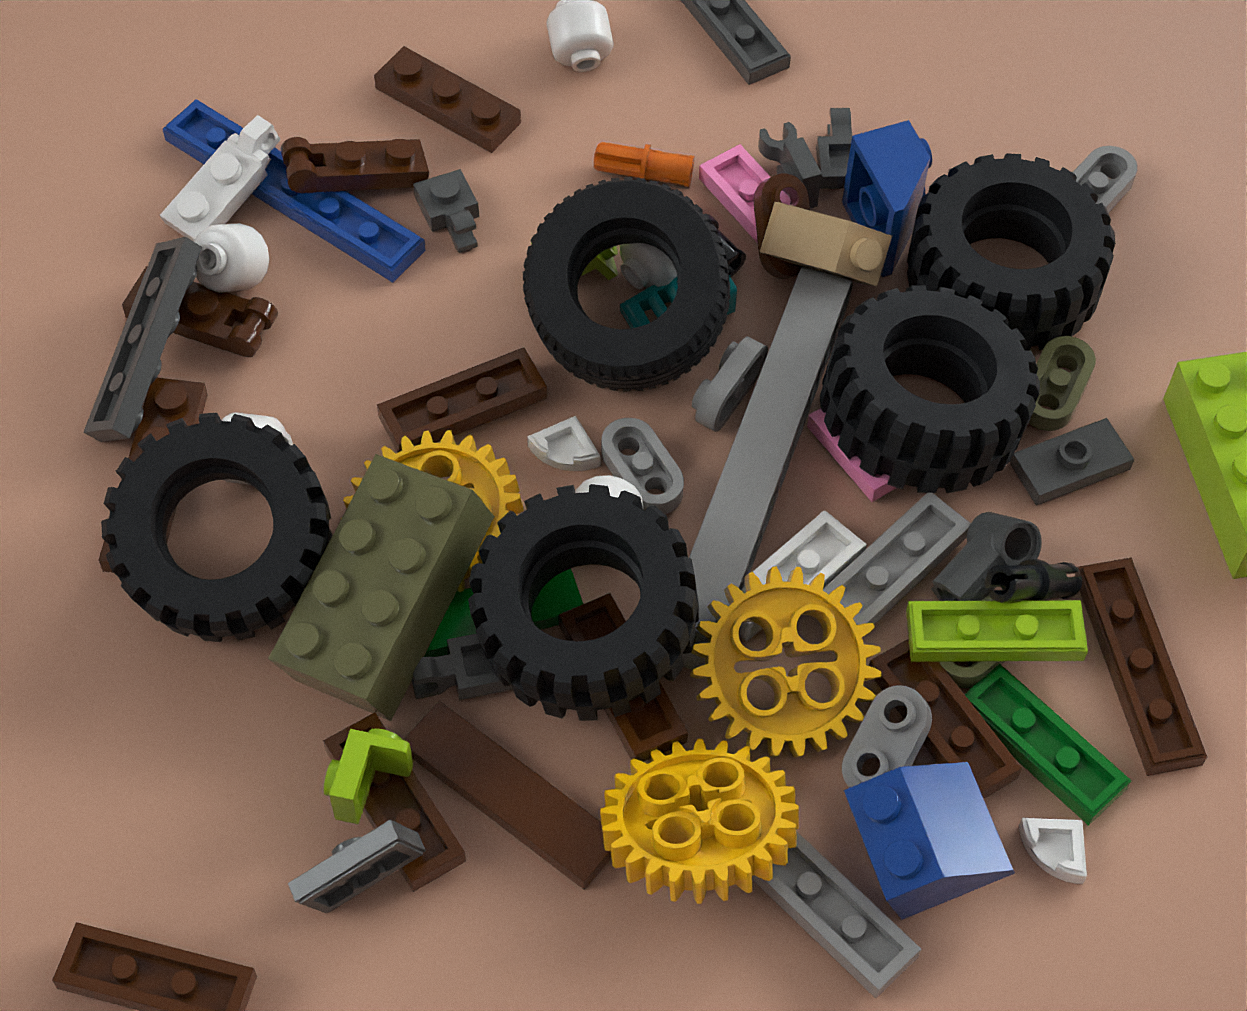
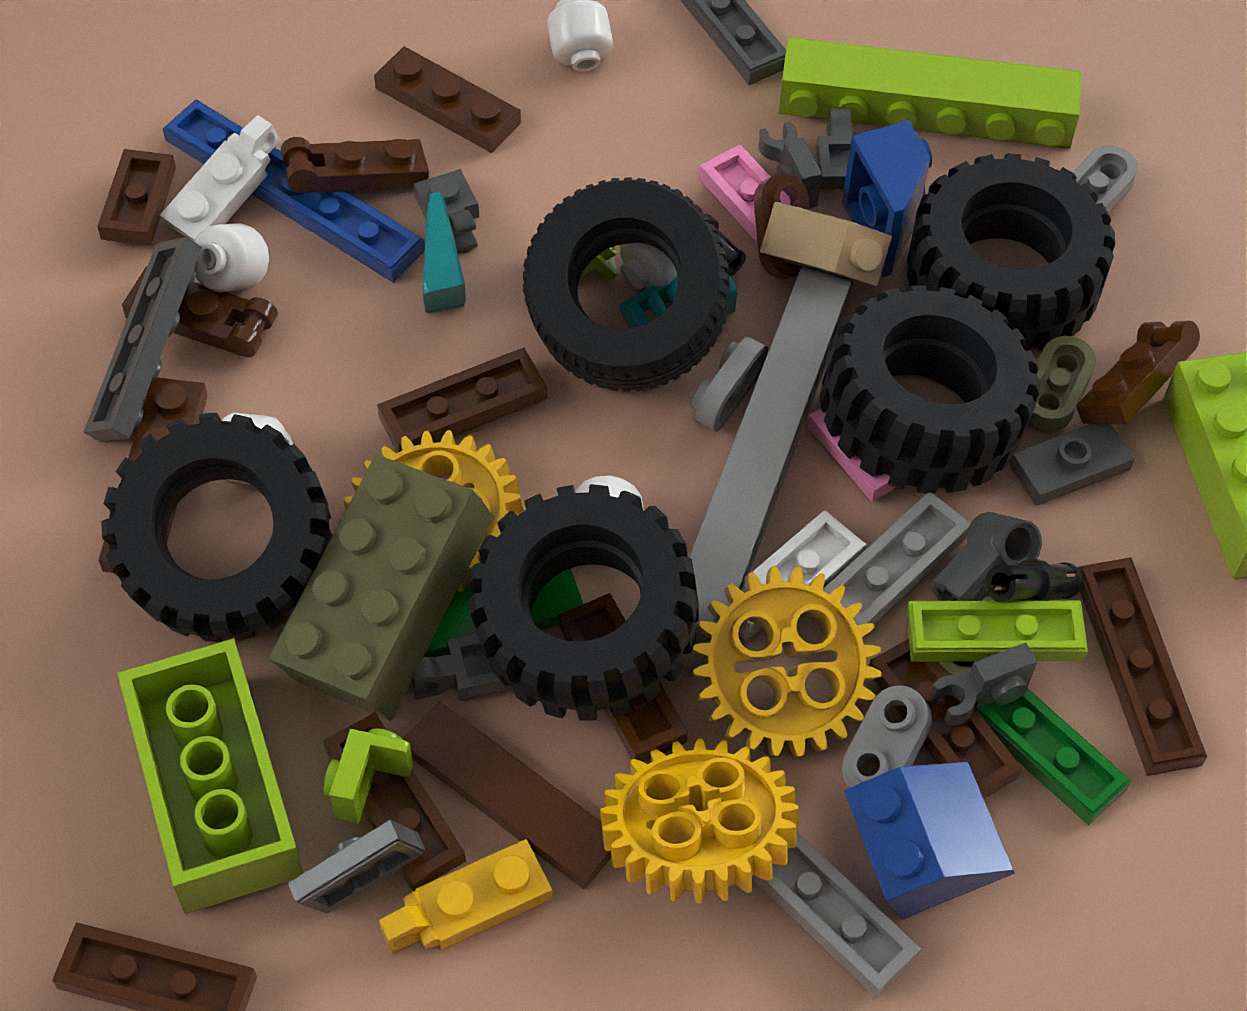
white tile [527,416,601,471] -> none
orange axle [594,142,695,188] -> none
light grey plate [601,418,684,514] -> none
white tile [1019,818,1087,884] -> none
none -> reddish brown plate [97,149,176,246]
none -> lime brick [117,638,303,914]
none -> yellow hinge [379,839,553,954]
none -> teal slope [422,192,466,313]
none -> lime brick [778,37,1082,148]
none -> dark grey plate [931,643,1037,726]
none -> reddish brown plate [1076,321,1200,424]

